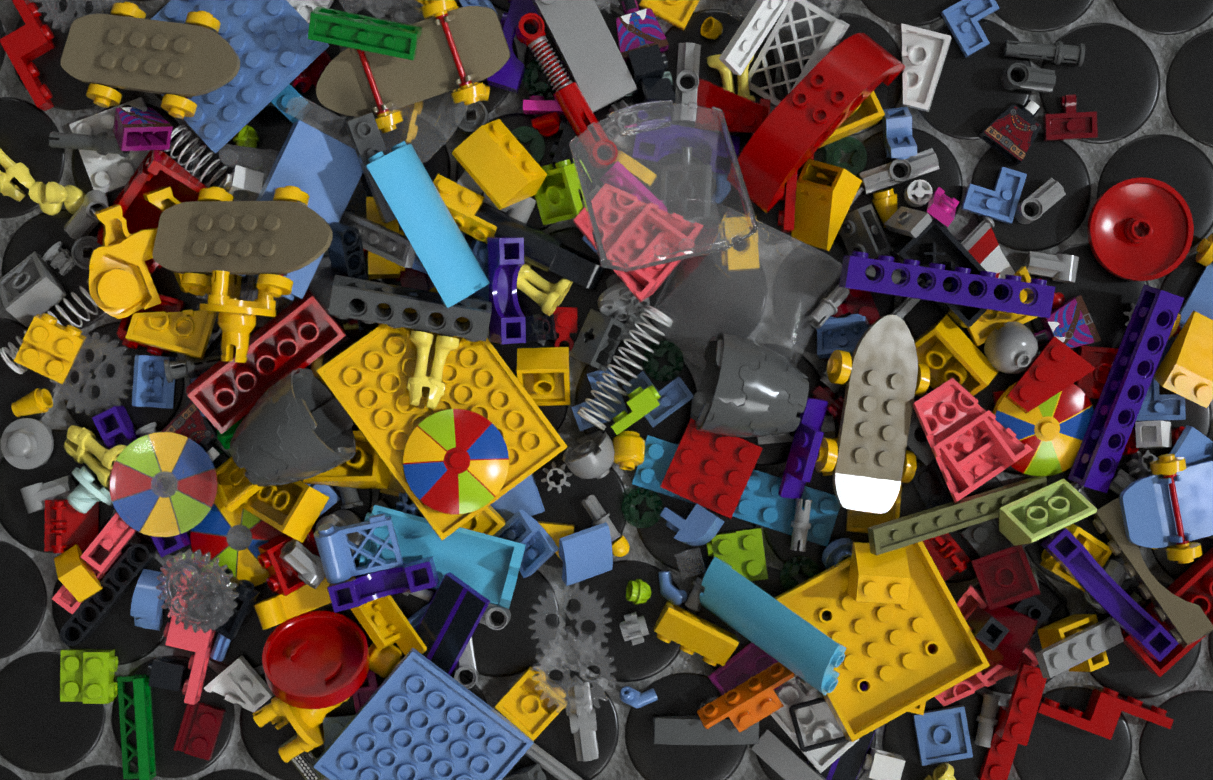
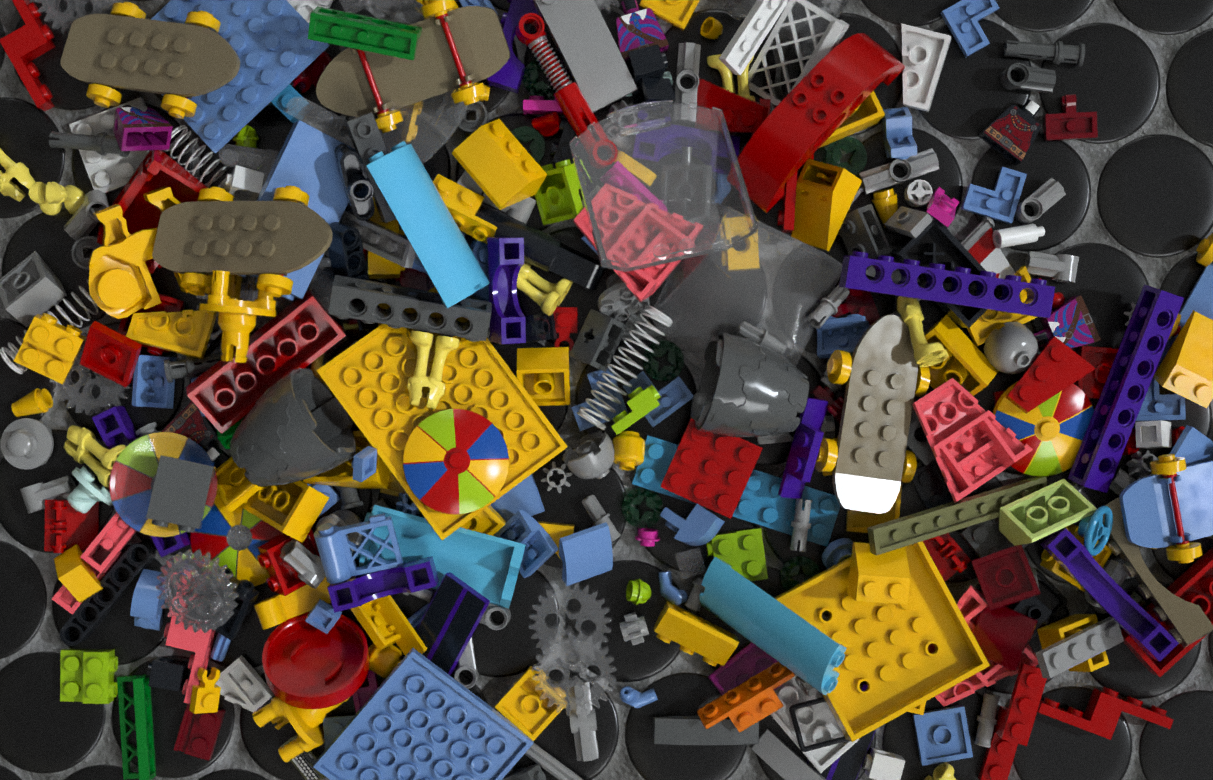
light grey bush [42,241,76,276] -> none
yellow hinge [612,535,630,557] -> none
black brick [966,606,1010,651] -> none
red dish [1087,178,1194,282] -> none
none -> red plate [80,321,142,388]
none -> dark grey panel [146,455,216,533]
none -> yellow plate [189,667,221,714]
none -> medium blue plate [305,599,342,634]
none -> black connector [335,144,375,221]
none -> medium blue plate [352,446,377,482]
none -> dark pink plate [635,528,660,547]
none -> light grey axle [736,321,787,355]
none -> light yellow piece [897,296,949,367]
none -> white cylinder [992,223,1045,249]
none -> dark azure piece [1078,506,1113,556]

